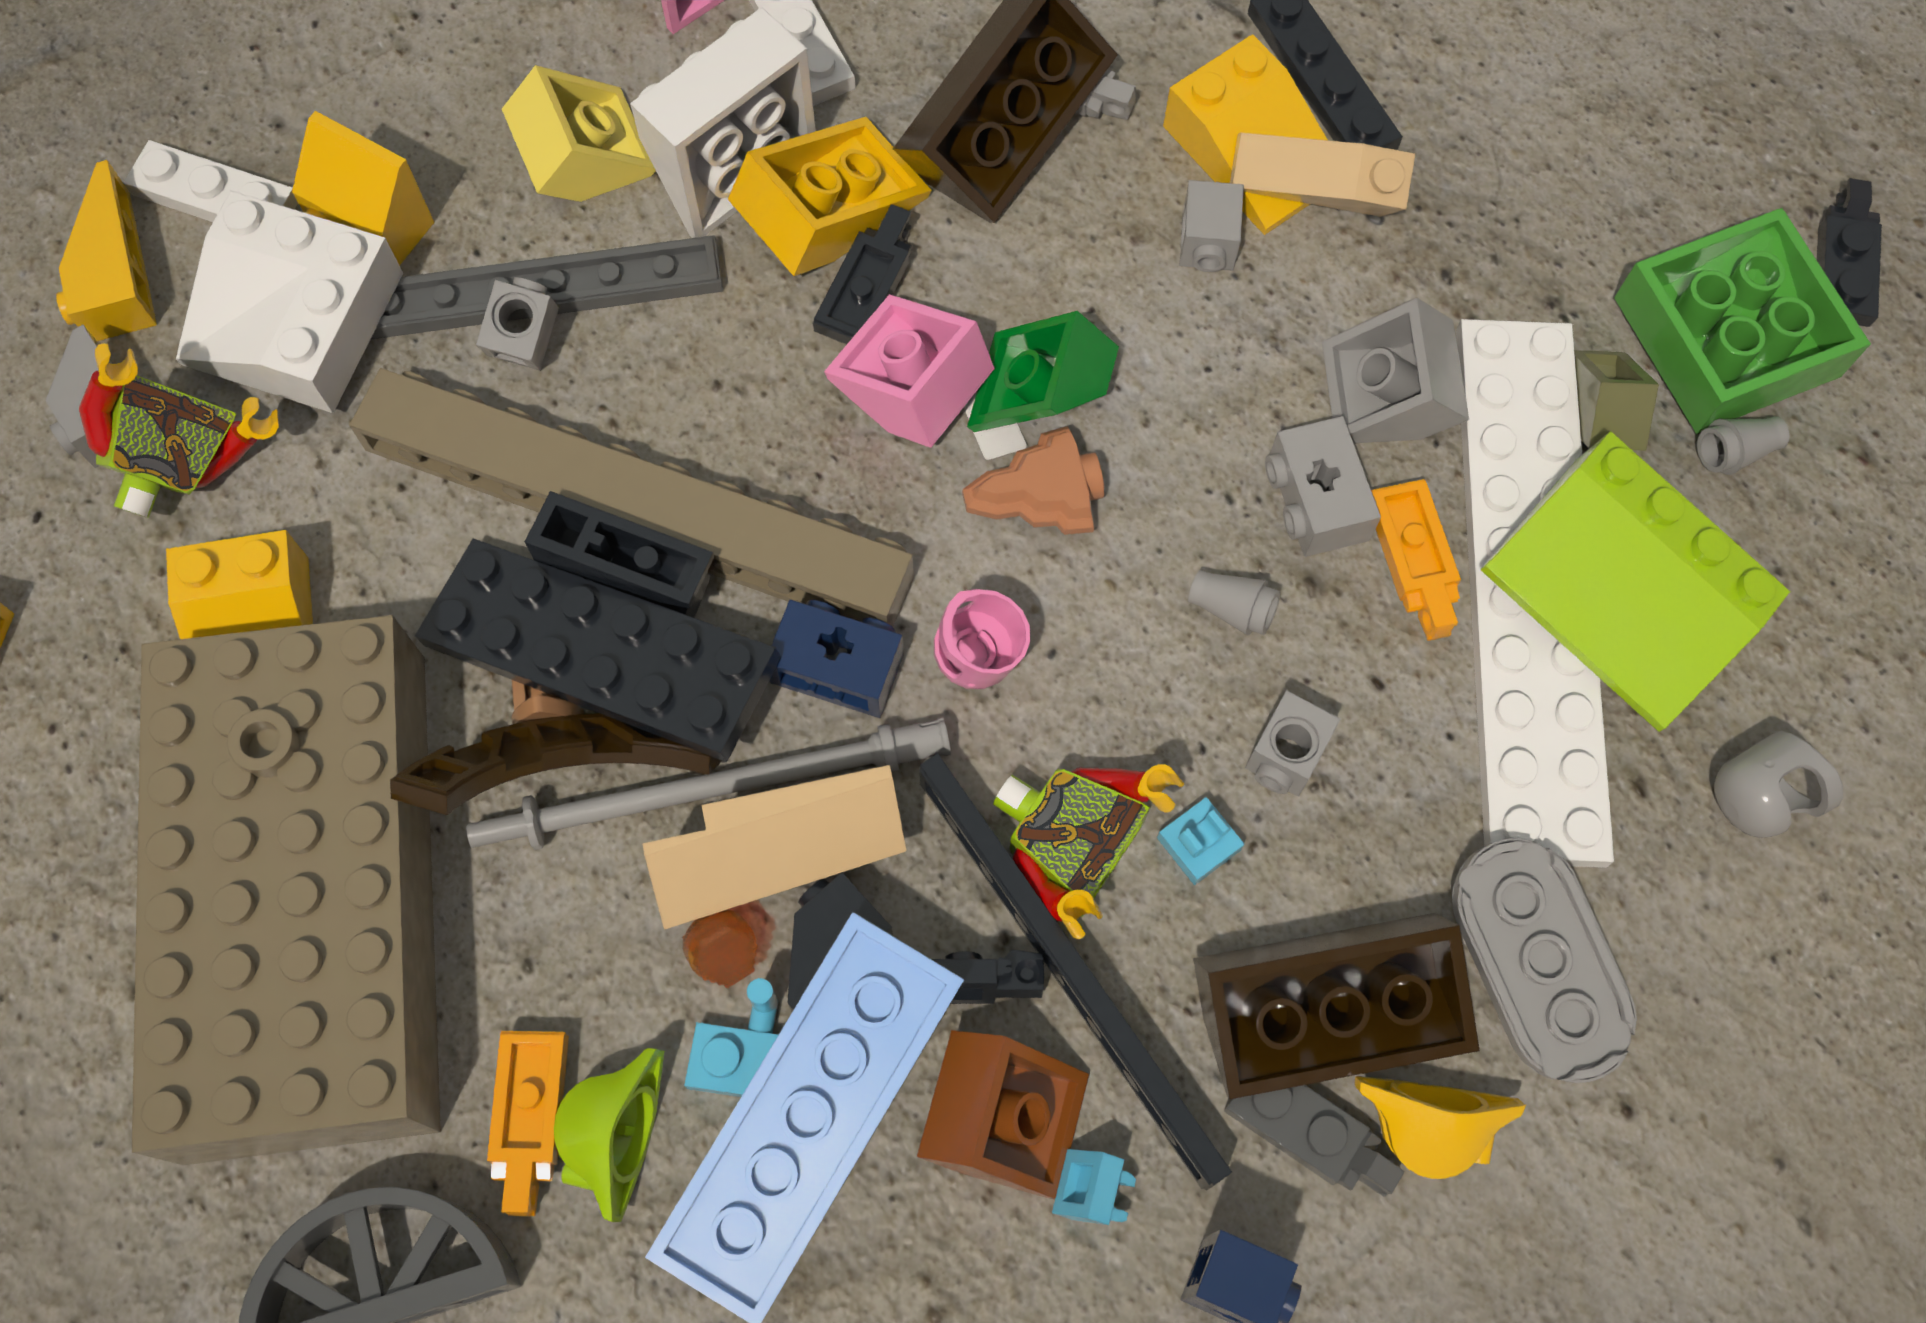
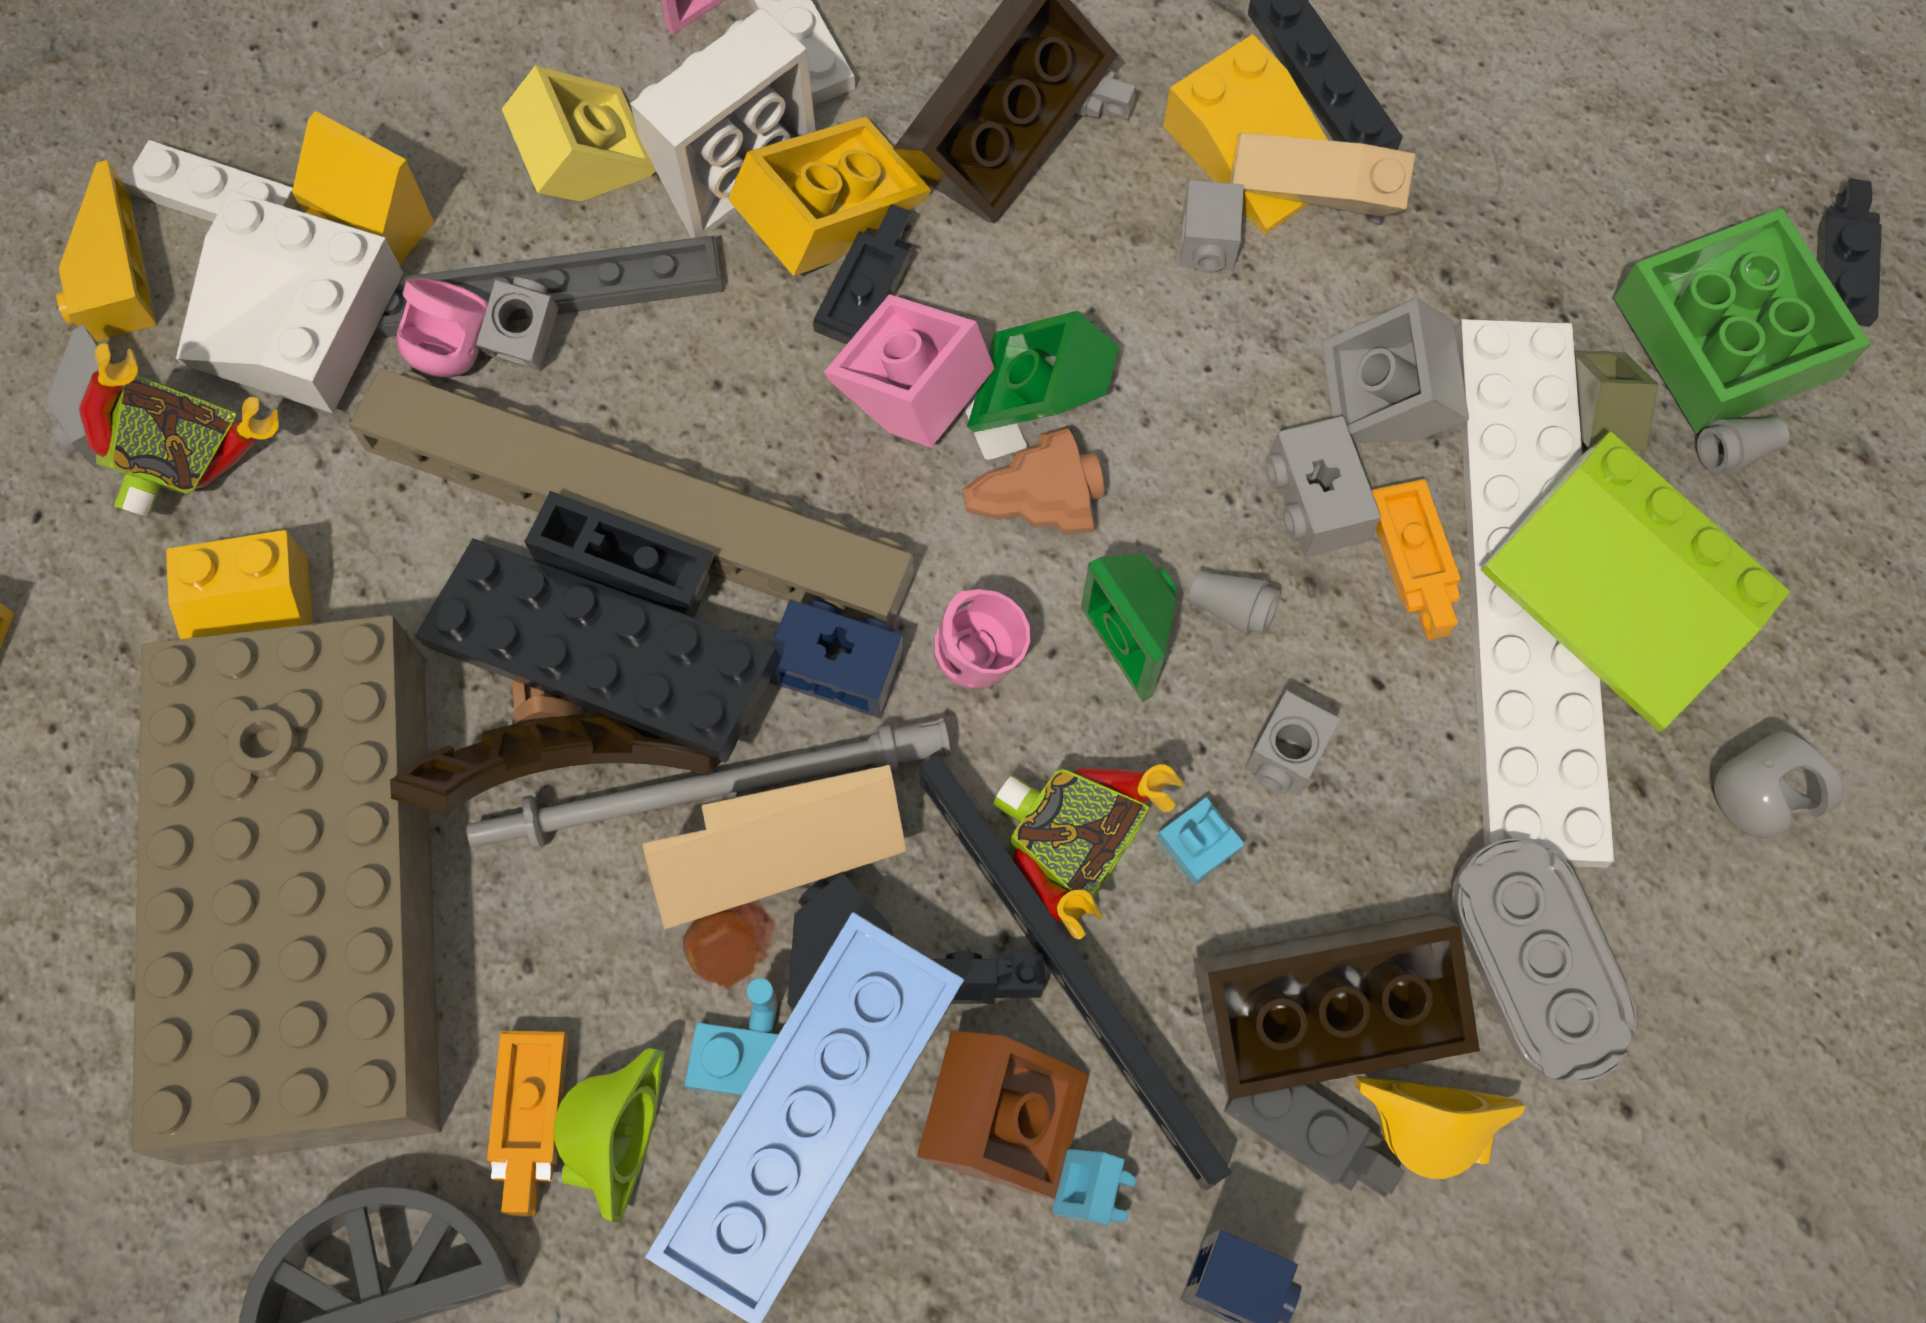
none -> bright pink helmet [396,278,488,377]
none -> green slope [1081,553,1177,702]

